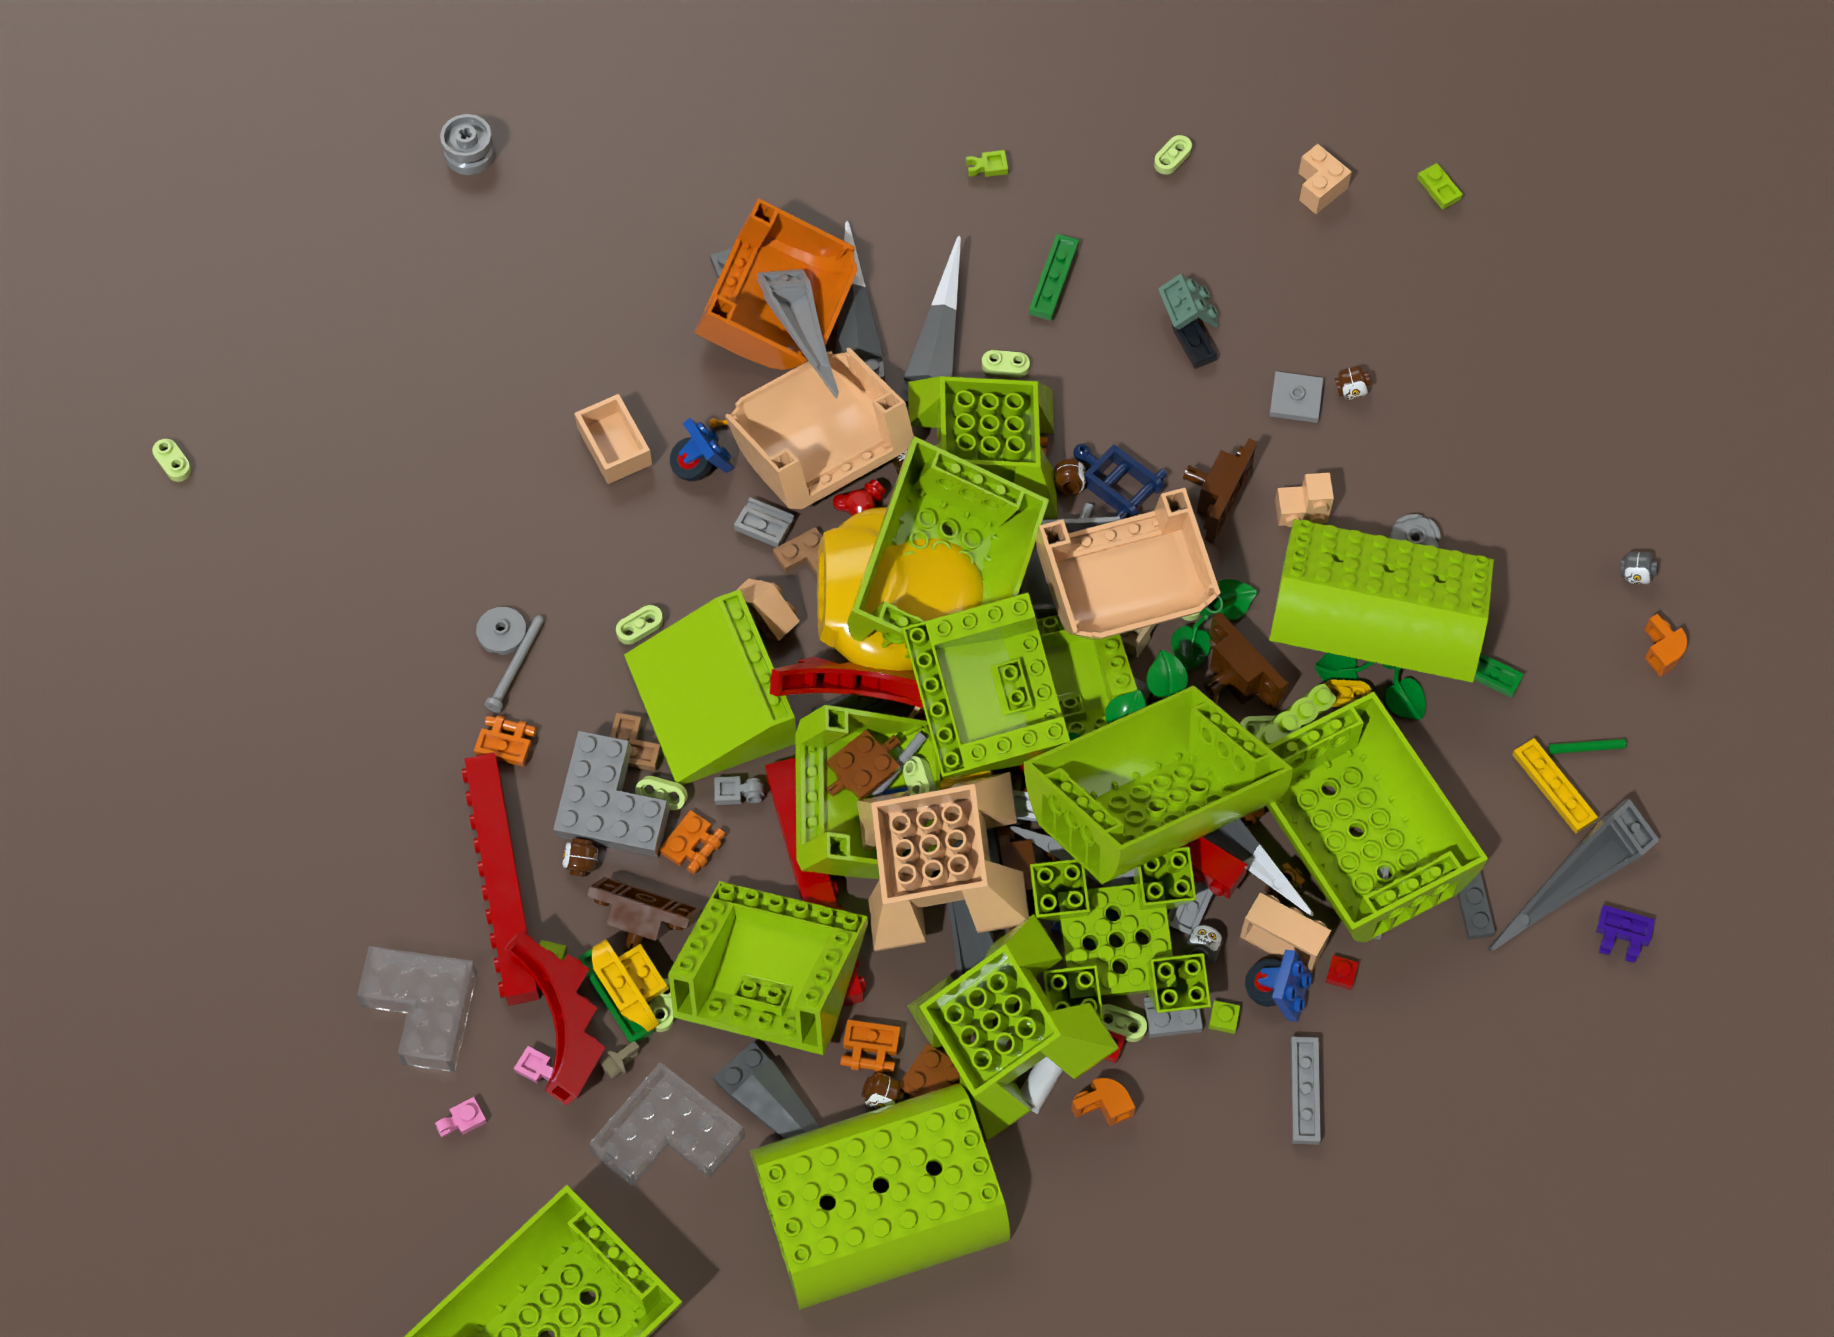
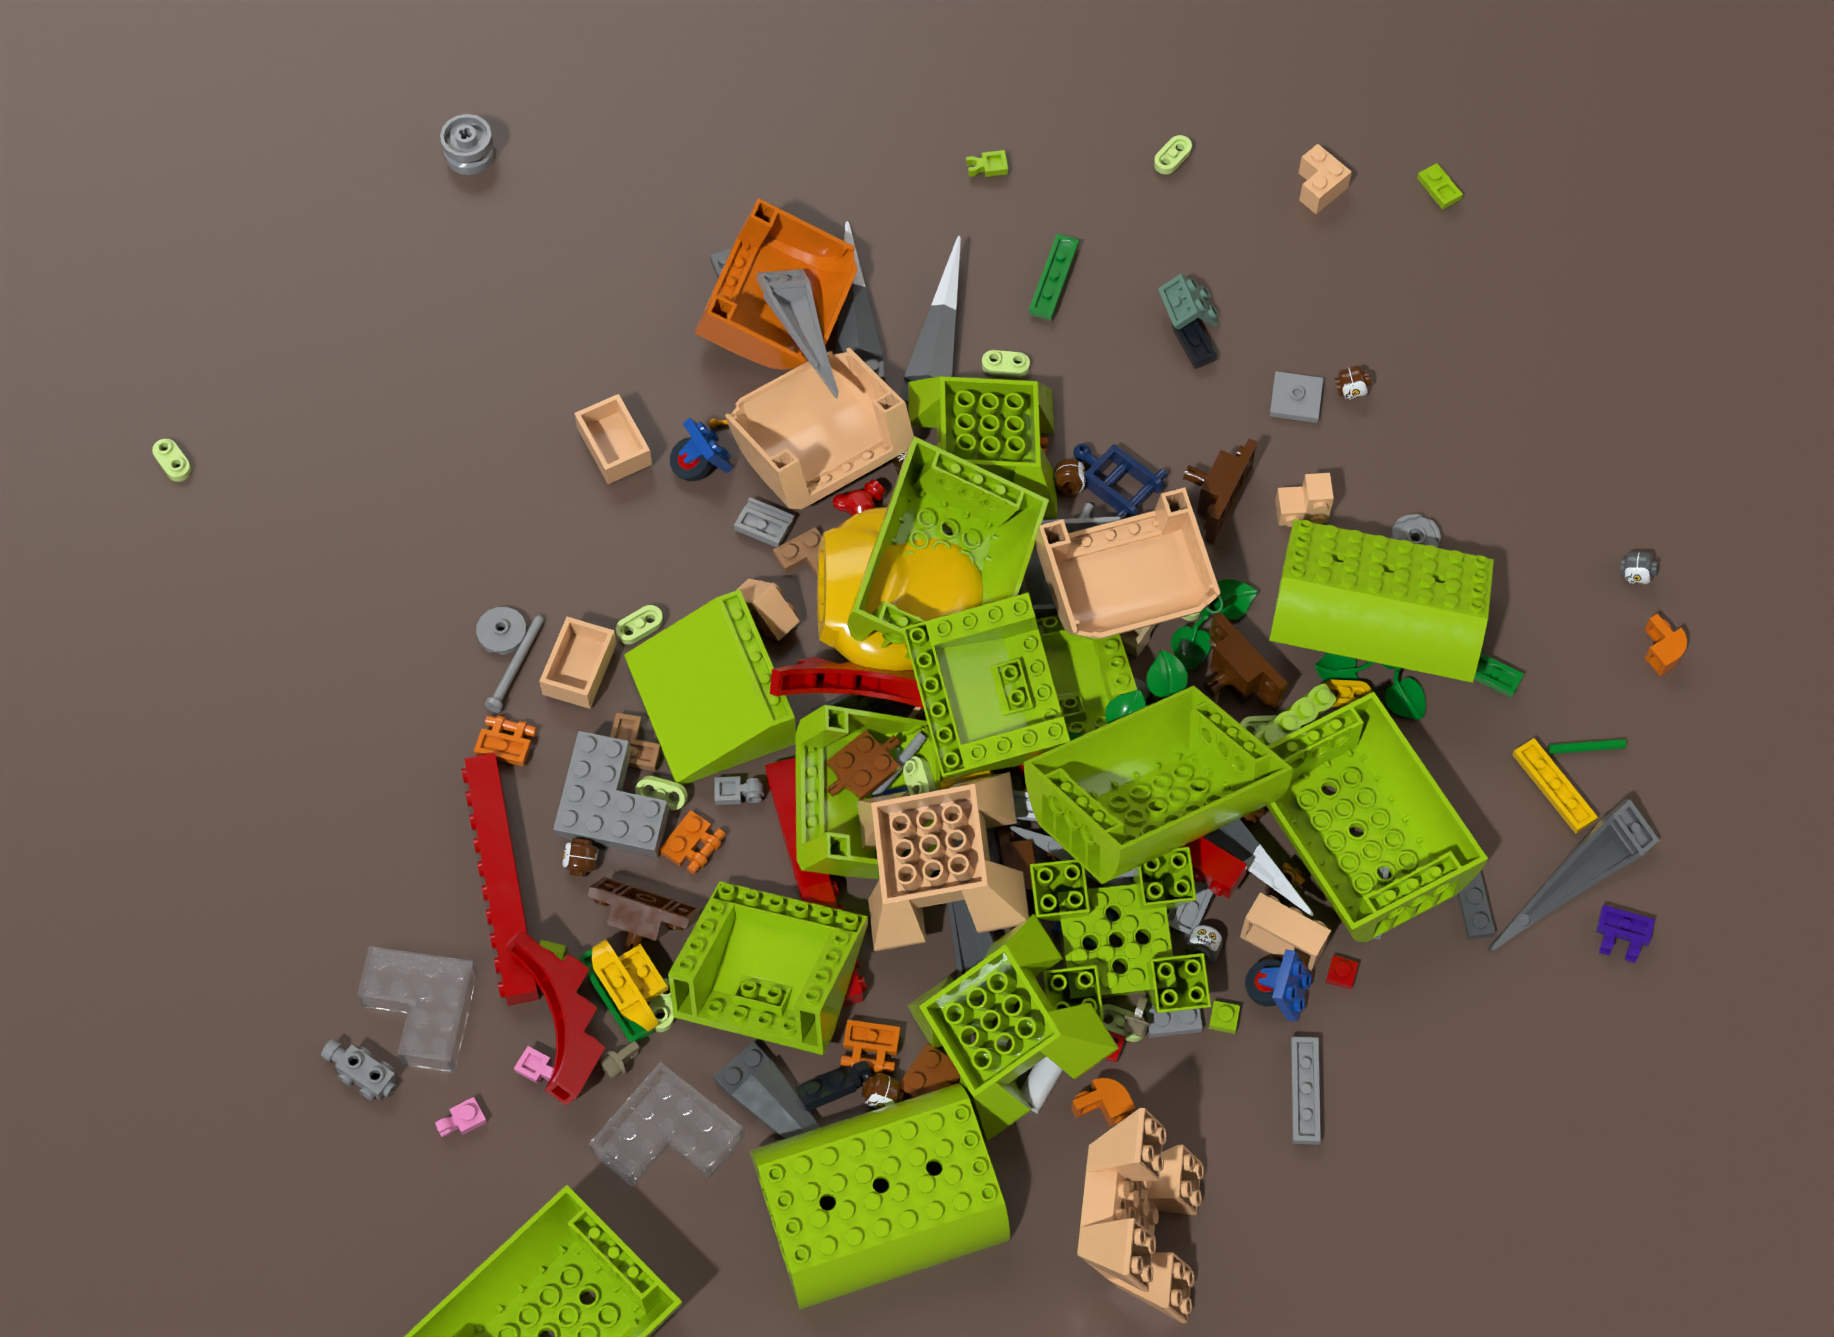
none -> light grey brick [321,1038,397,1101]
none -> light nougat piece [539,617,617,709]
none -> black hinge [796,1061,872,1111]
none -> light nougat slope [1077,1108,1204,1323]
none -> dark tan piece [1122,996,1151,1037]

